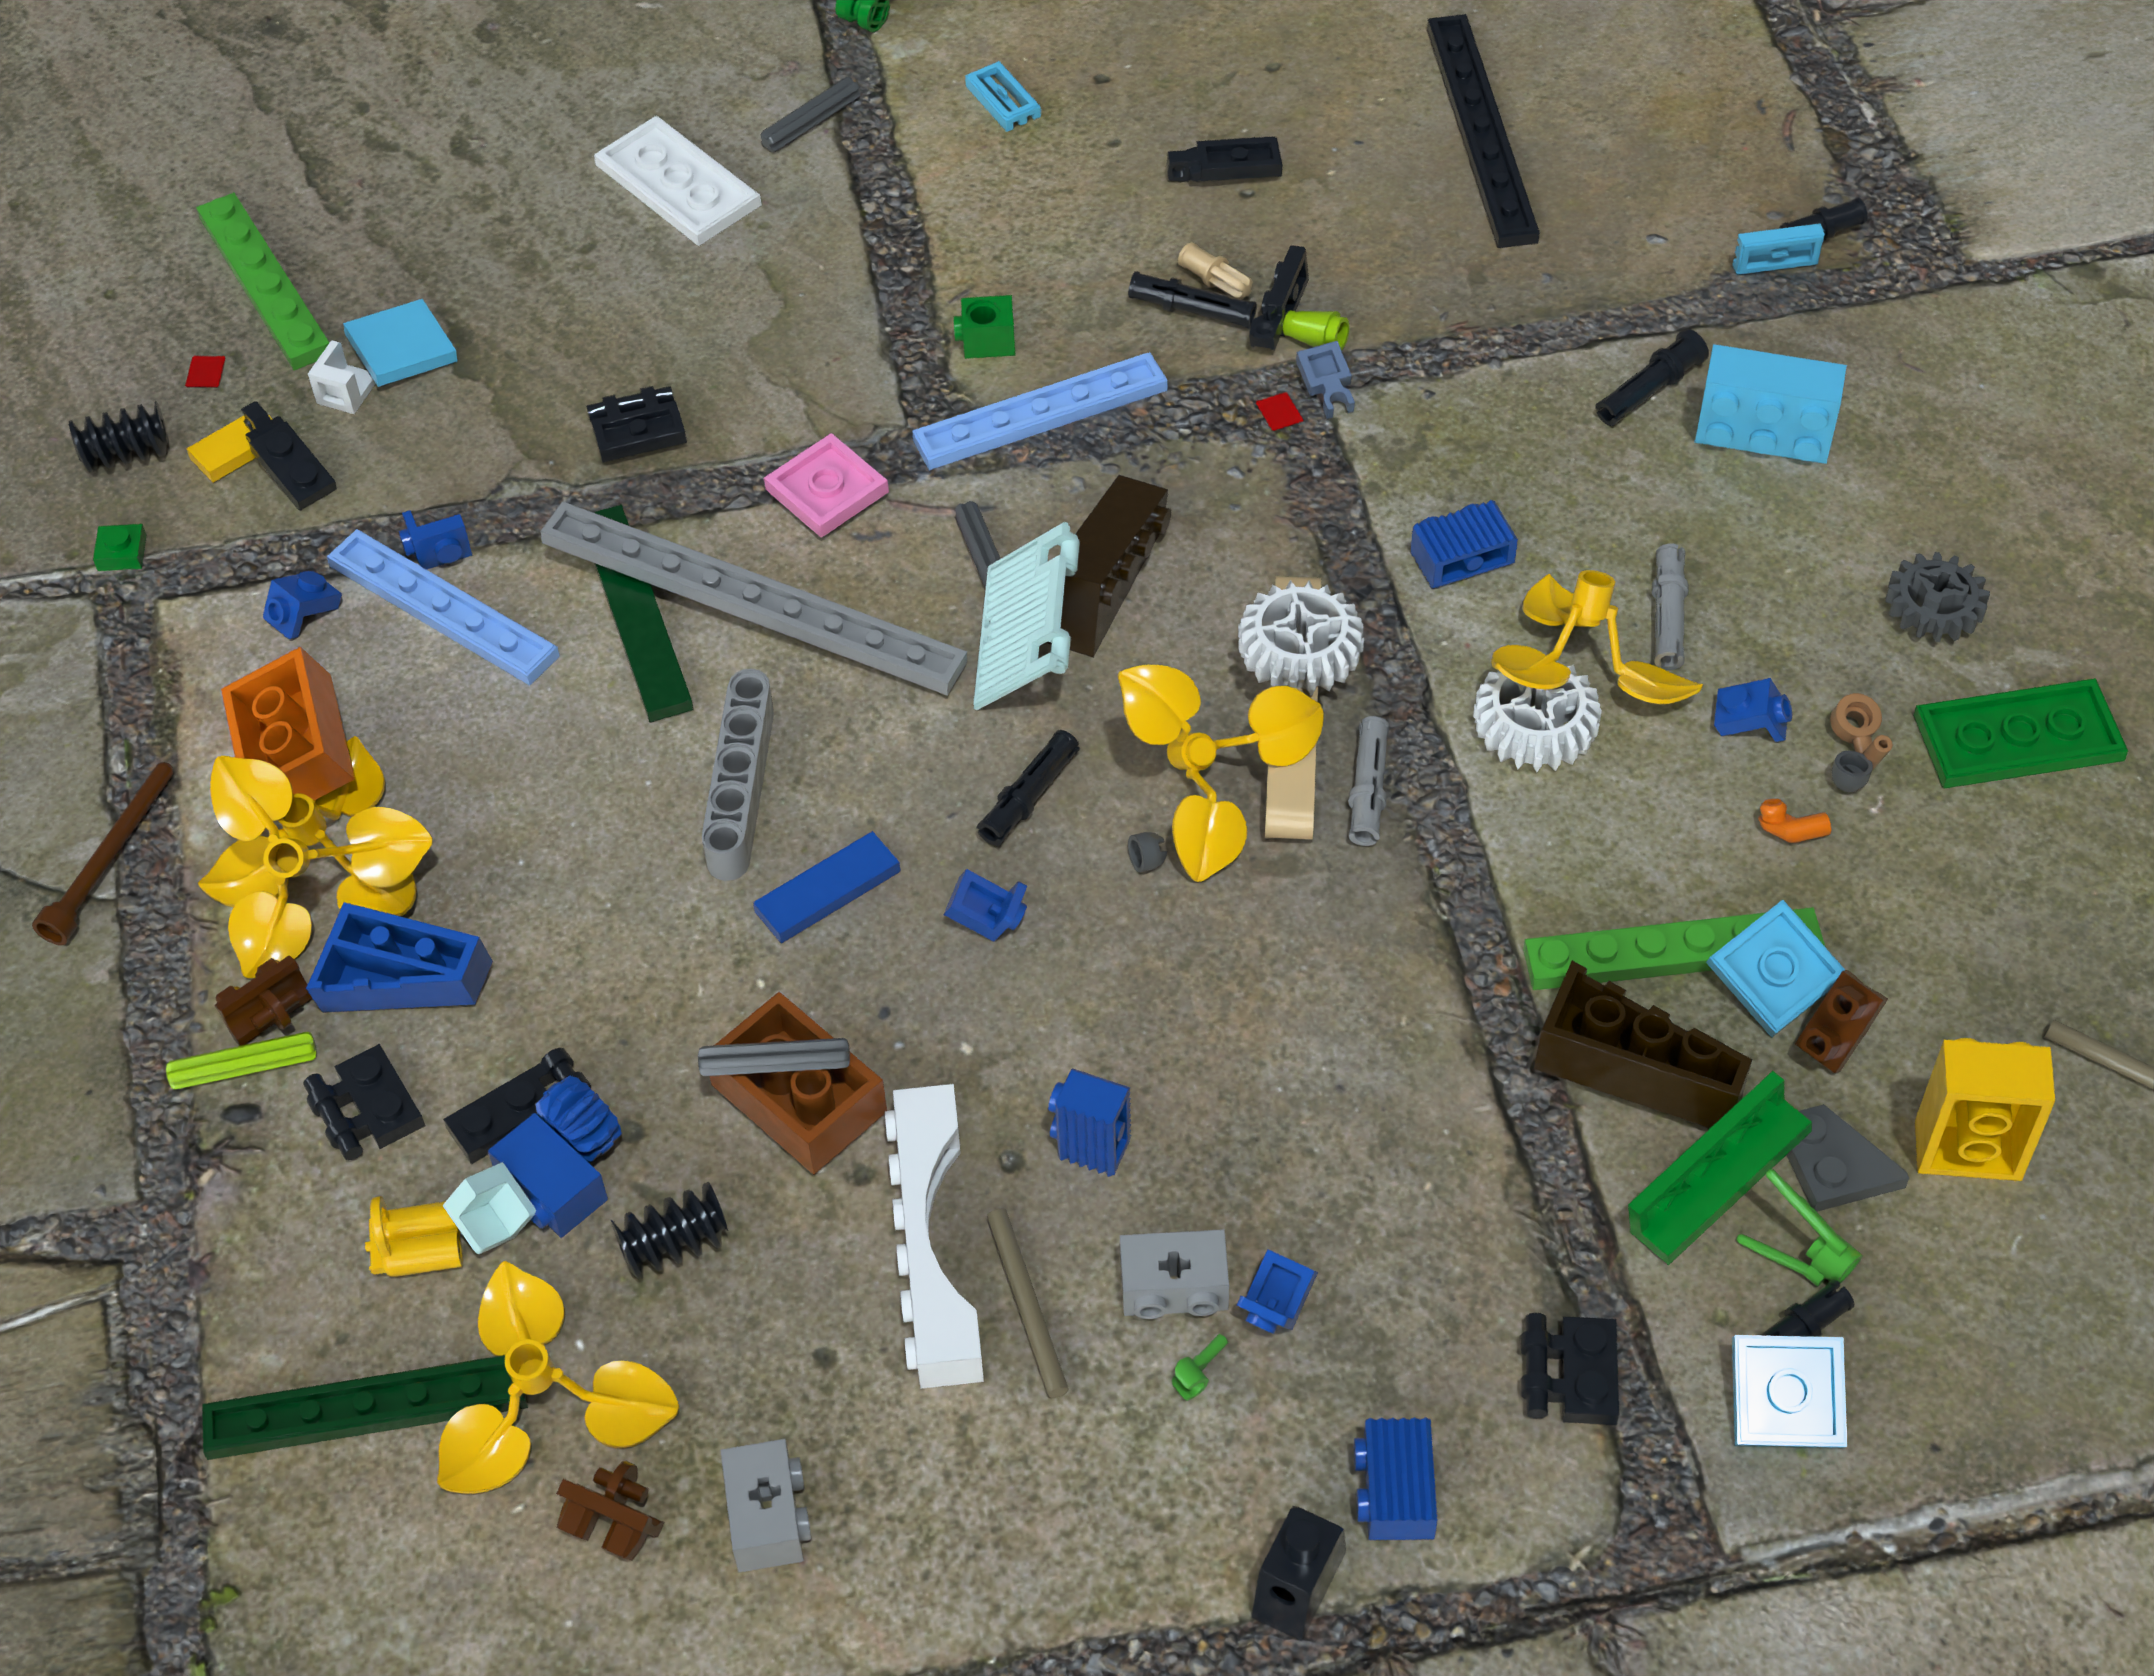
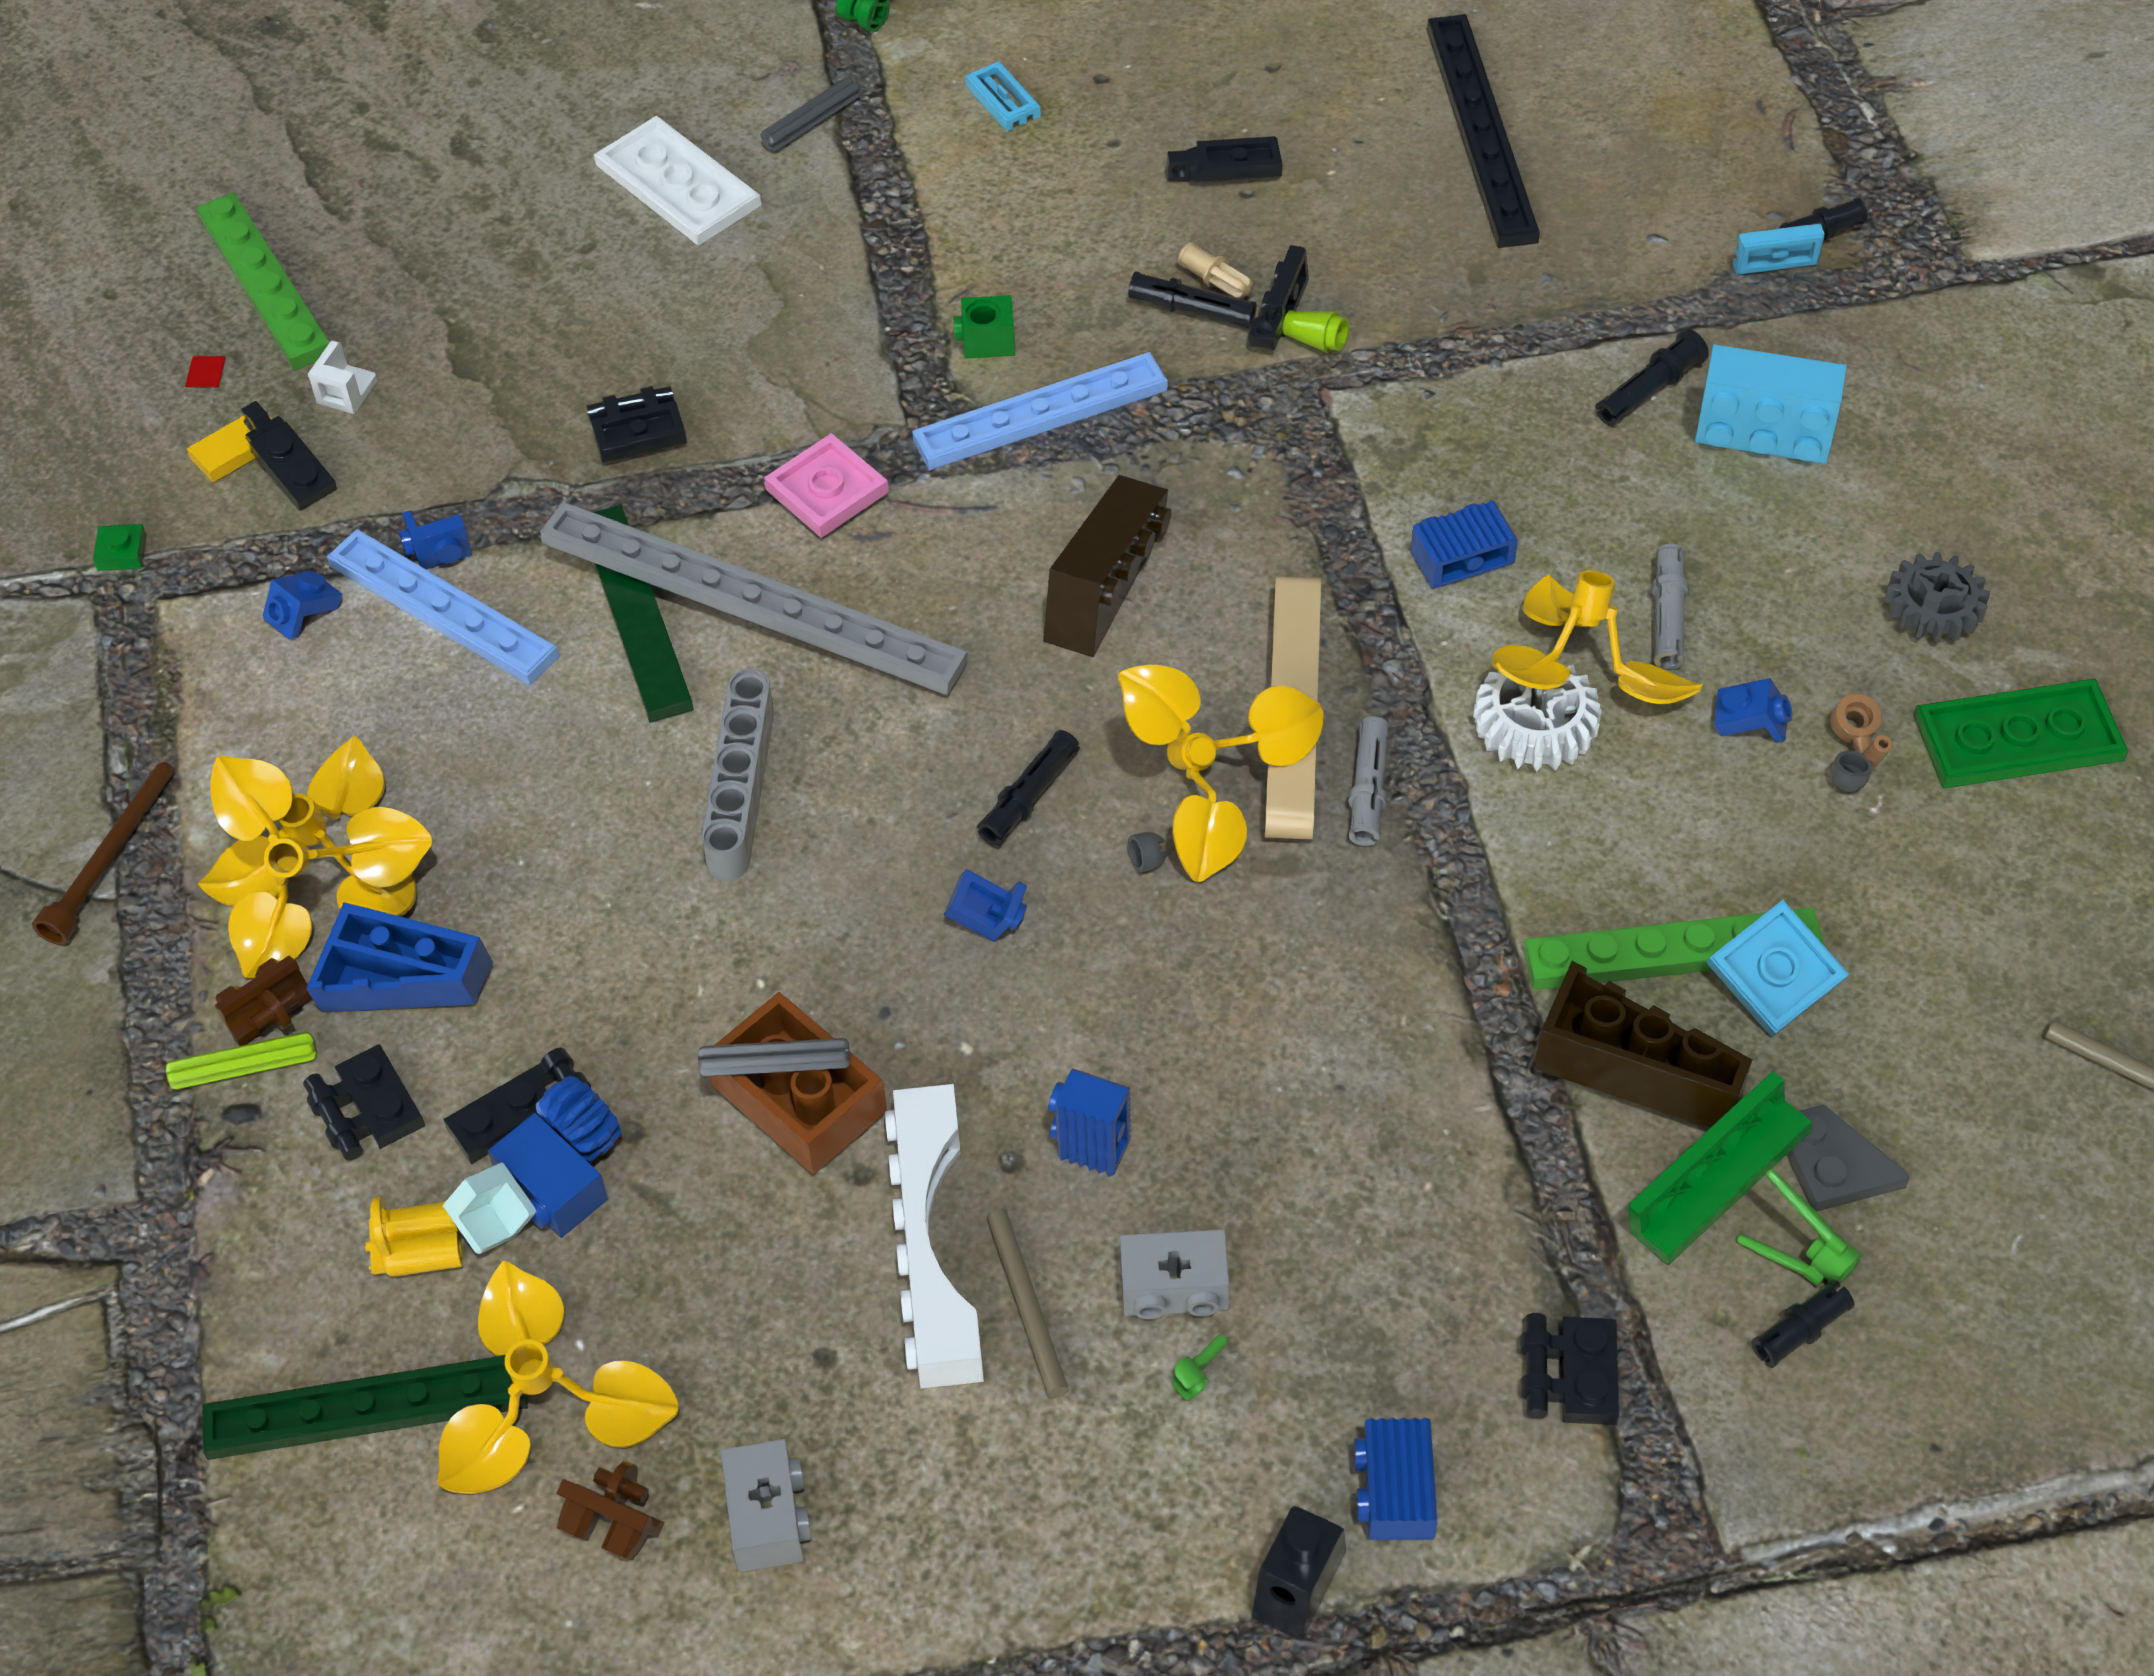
black piece [69,401,168,472] -> none
orange brick [221,647,355,801] -> none
medium azure tile [343,299,457,387] -> none
black piece [611,1182,728,1279] -> none
blue tile [753,831,901,943] -> none
dark grey axle [955,501,1001,589] -> none
light aqua window [973,522,1080,710] -> none
blue bracket [1237,1249,1318,1334] -> none
white gear [1238,580,1364,696] -> none
red sticker [1256,392,1303,431] -> none
sand blue plate [1296,341,1355,419] -> none
tile [1732,1335,1847,1448] -> none
orange arm [1758,799,1831,843] -> none
reddish brown hips [1795,970,1888,1074] -> none
yellow brick [1915,1038,2055,1181] -> none

